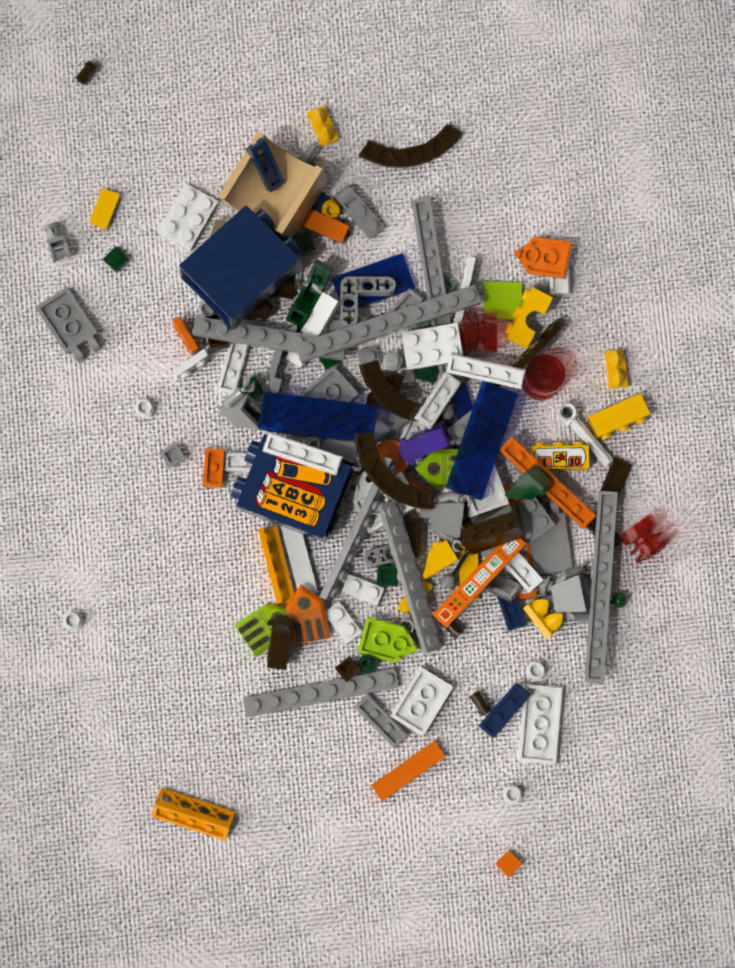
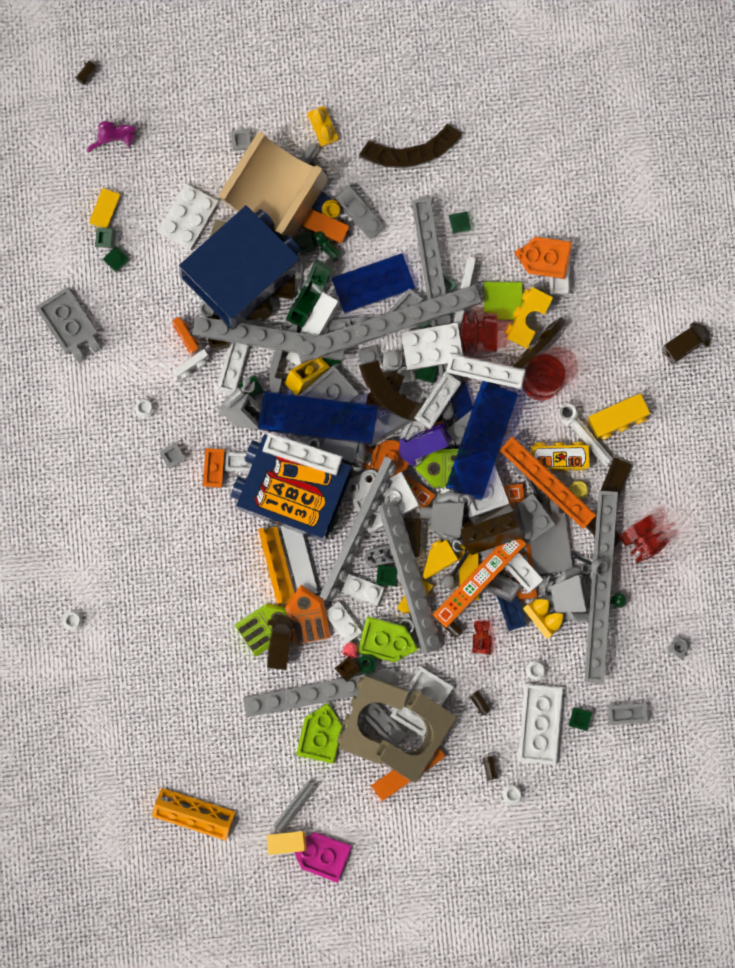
light grey connector [44,222,72,262] -> none
dark blue plate [246,137,285,193] -> none
light grey beam [340,277,396,328] -> none
dark brown tile [354,433,433,509] -> none
dark blue tile [478,682,531,738] -> none
orange tile [495,850,522,878] -> none
dark green slope [505,465,551,500] -> none
yellow tile [604,349,628,390] -> none
none -> magenta animal [87,121,137,153]
none -> dark green plate [94,228,116,249]
none -> light grey plate [231,129,251,151]
none -> yellow tile [267,831,307,855]
none -> light grey axle [273,781,315,832]
none -> yellow slope [284,357,330,396]
none -> dark pink tile [294,832,352,883]
none -> lime tile [296,703,342,764]
none -> dark green axle [312,231,341,261]
none -> dark tan arch [337,674,409,765]
none -> coral hinge [342,642,358,658]
none -> dark tan arch [373,690,457,784]
none -> clear green plate [449,212,471,235]
none -> clear red plate [472,621,492,655]
none -> dark brown pin [481,755,499,781]
none -> dark green plate [568,707,592,731]
none -> light yellow plate [569,480,588,499]
none -> light grey hinge [571,552,608,576]
none -> light grey plate [607,703,648,726]
none -> dark brown piece [661,322,710,365]
none -> light grey plate [668,636,691,659]

